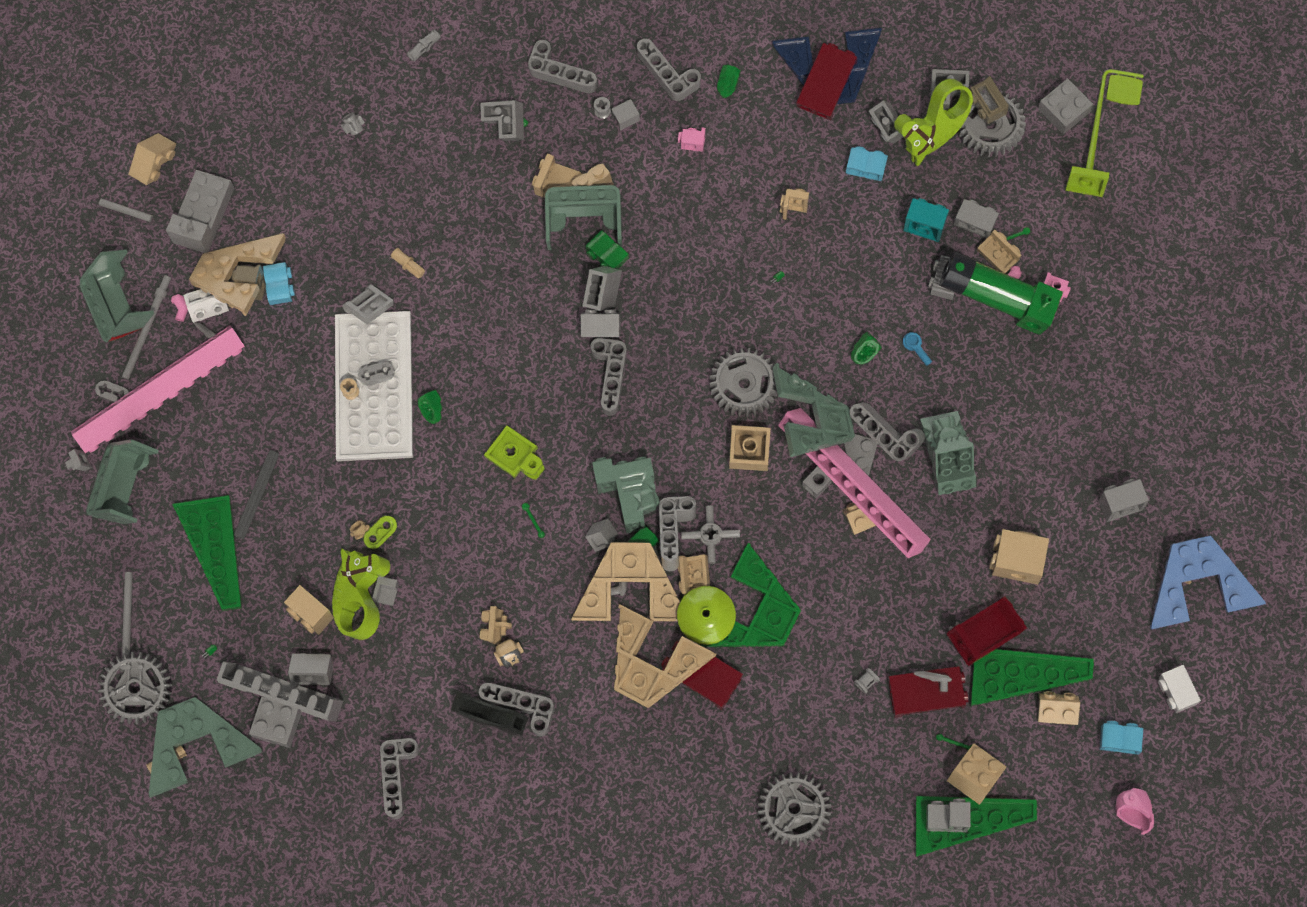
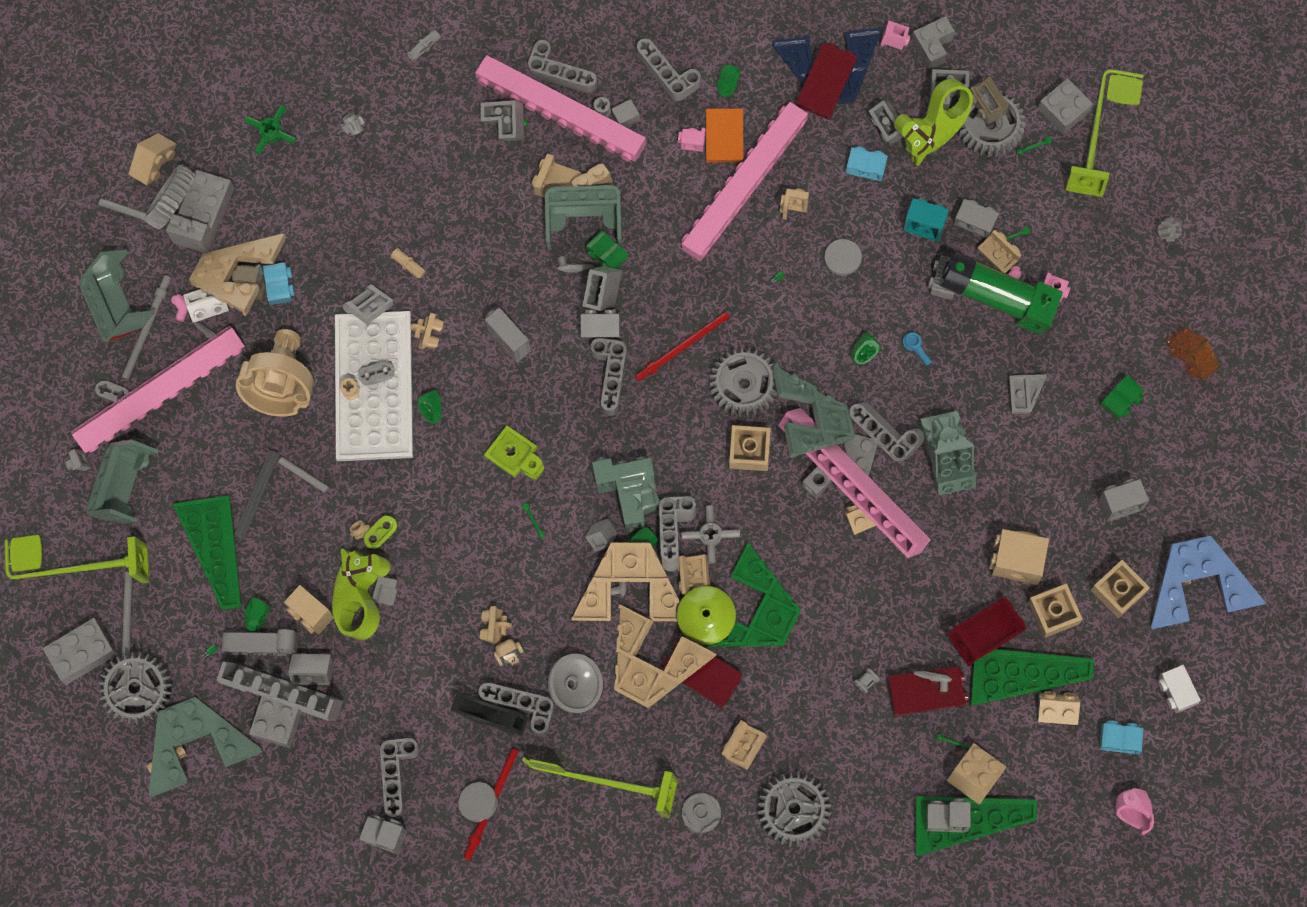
none -> lime piece [4,535,150,583]
none -> light grey brick [43,618,117,685]
none -> light grey gear [144,165,195,230]
none -> light grey beam [221,629,298,656]
none -> tan piece [236,329,314,417]
none -> green bar [244,105,296,155]
none -> green rock [244,597,271,632]
none -> light grey bar [278,456,329,493]
none -> light grey brick [359,815,407,855]
none -> tan hips [410,313,444,350]
none -> light grey tile [458,782,498,822]
none -> red bar [463,748,519,861]
none -> bright pink brick [475,55,646,162]
none -> light grey brick [485,308,531,363]
none -> lime piece [522,757,678,818]
none -> light grey dish [548,654,603,713]
none -> light grey bar [557,256,593,273]
none -> red bar [634,312,730,382]
none -> bright pink brick [681,102,808,262]
none -> light grey tile [682,793,721,833]
none -> orange tile [706,108,743,162]
none -> tan bracket [722,720,767,770]
none -> light grey tile [824,239,862,276]
none -> bright pink brick [880,21,910,50]
none -> light grey brick [912,16,955,70]
none -> light grey wing [1009,374,1047,414]
none -> green hinge [1016,137,1052,155]
none -> tan brick [1028,584,1083,638]
none -> tan brick [1091,560,1150,619]
none -> green brick [1100,375,1144,420]
none -> light grey gear [1158,218,1182,242]
none -> clear orange brick [1167,328,1220,381]

